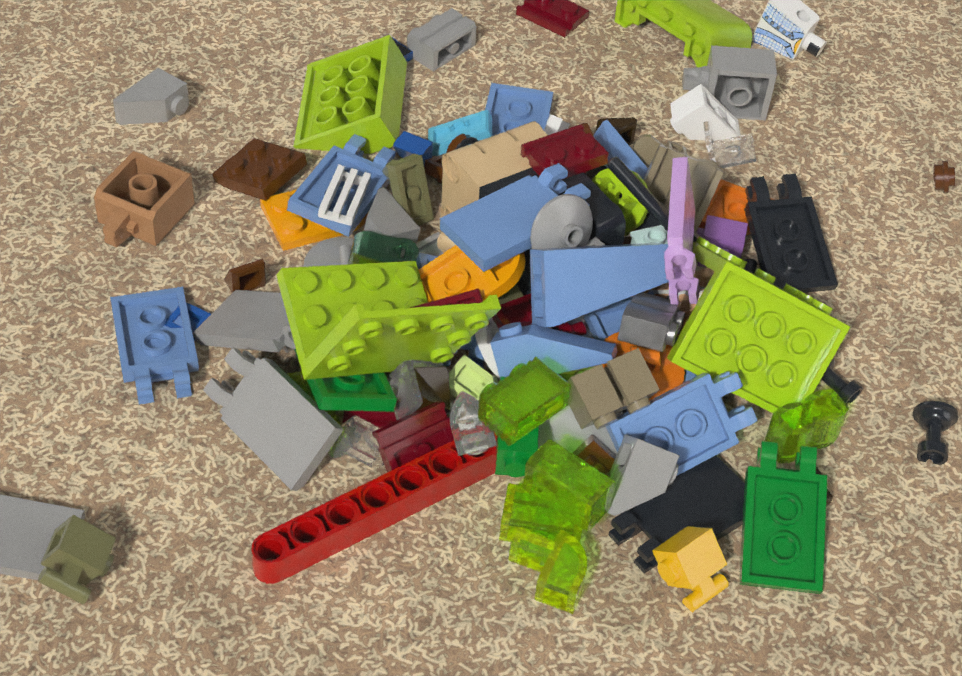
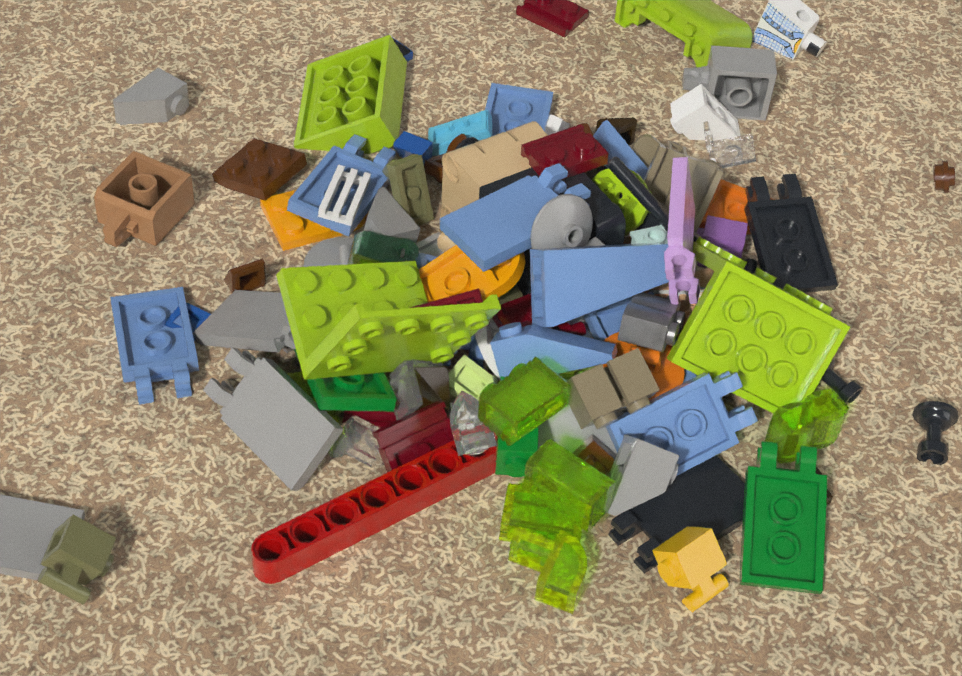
light grey brick [407,8,477,72] -> none

